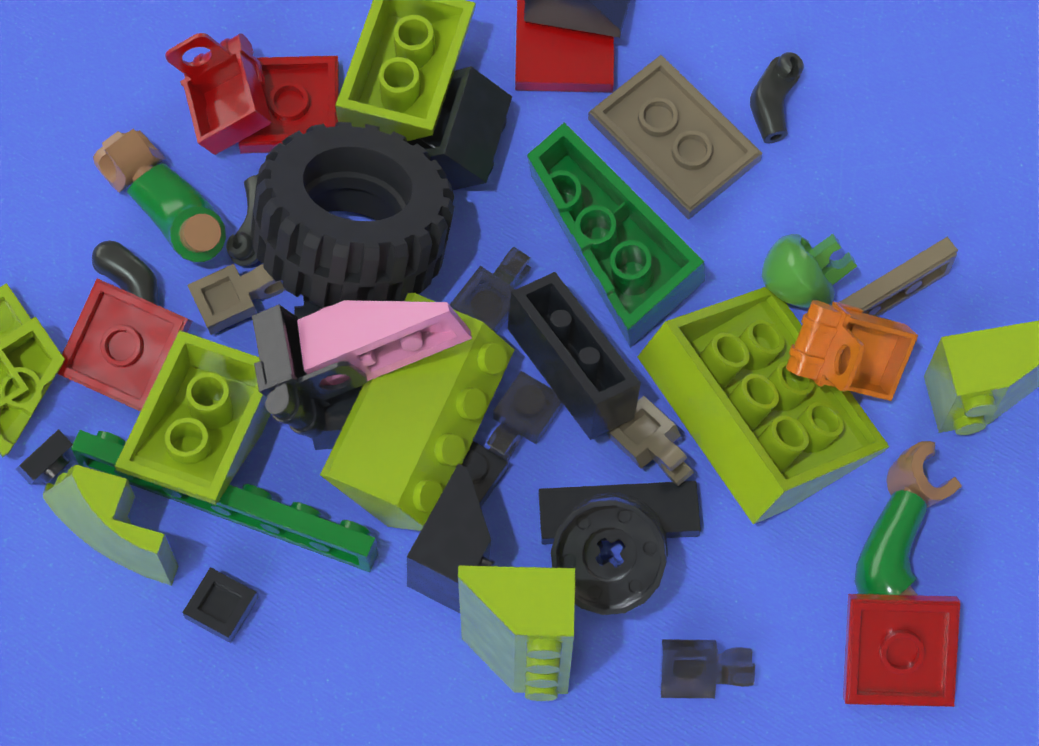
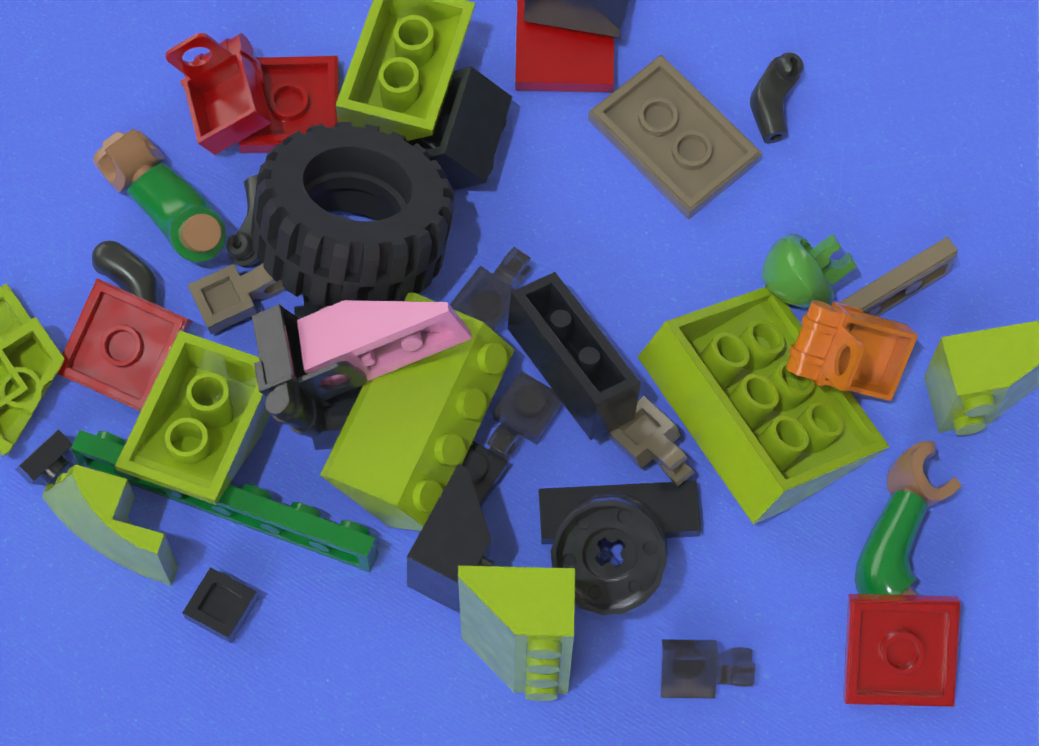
green wedge [527,122,705,348] -> none

